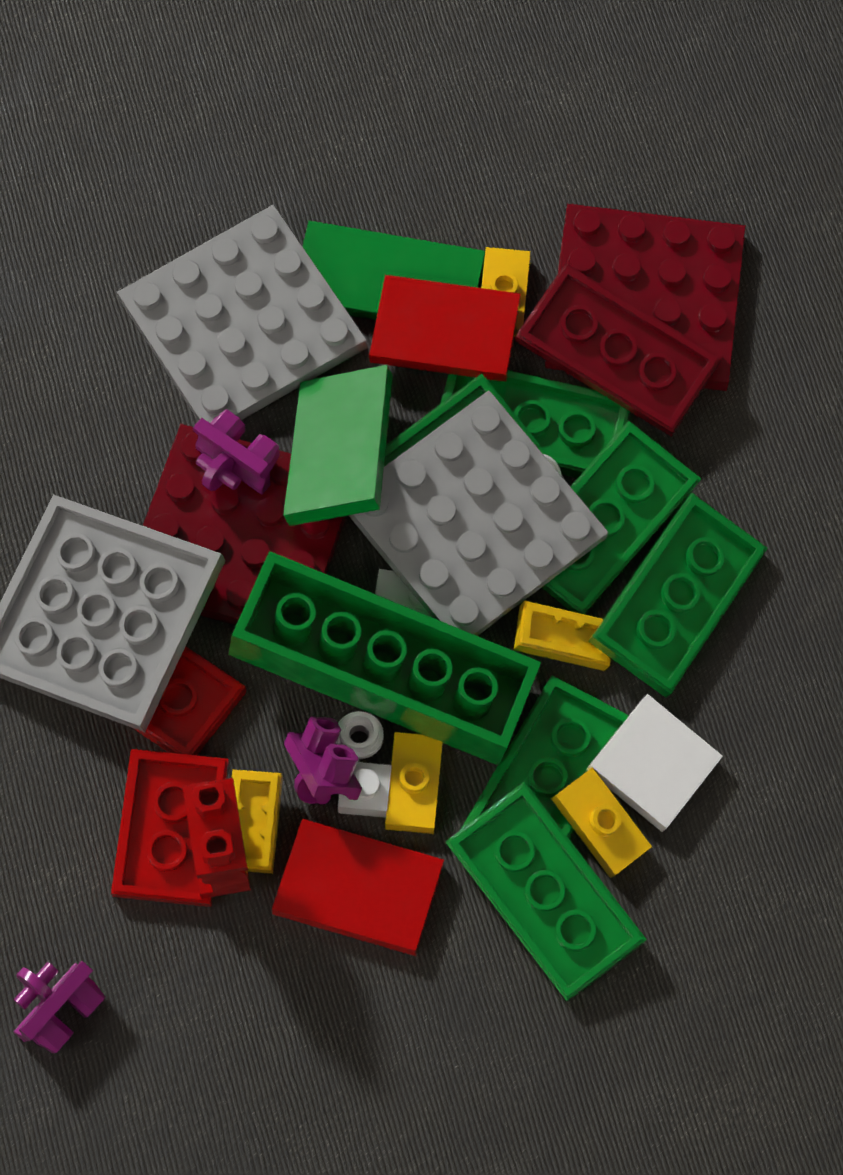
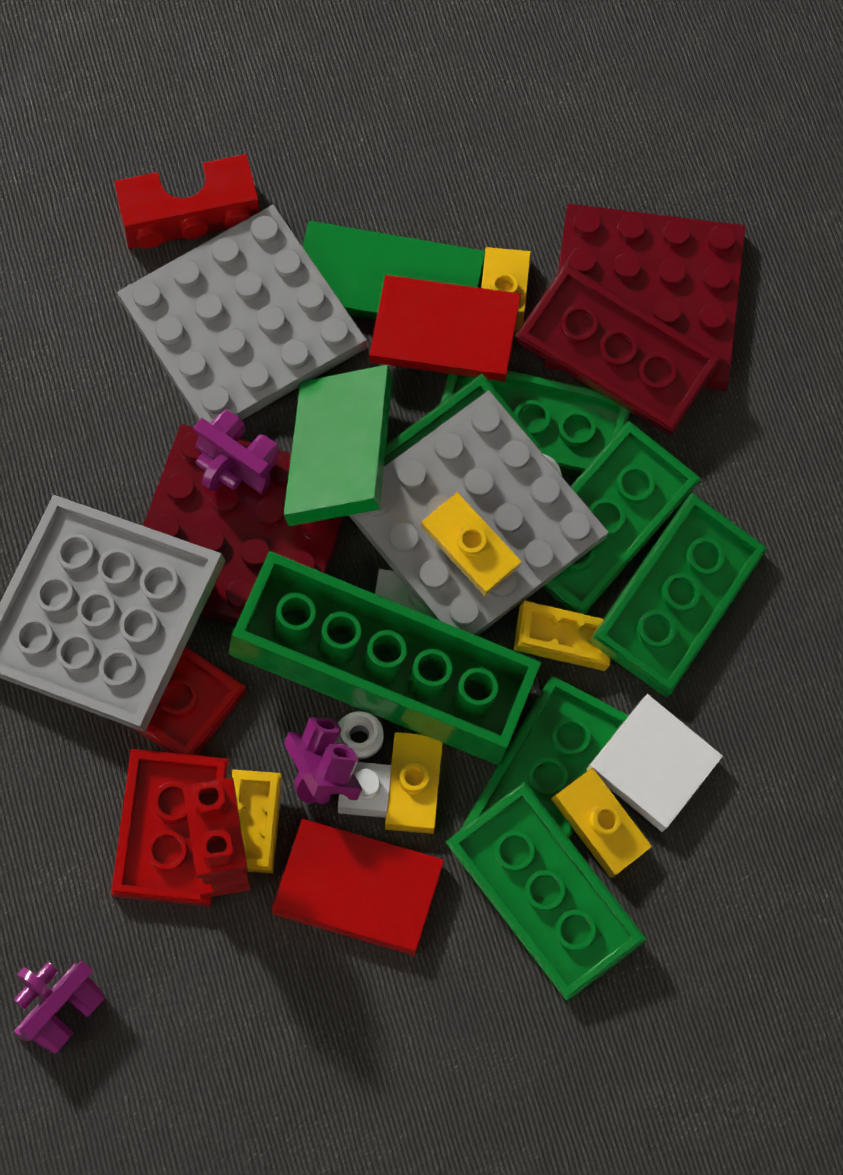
none -> red arch [114,154,259,250]
none -> yellow plate [420,492,522,596]

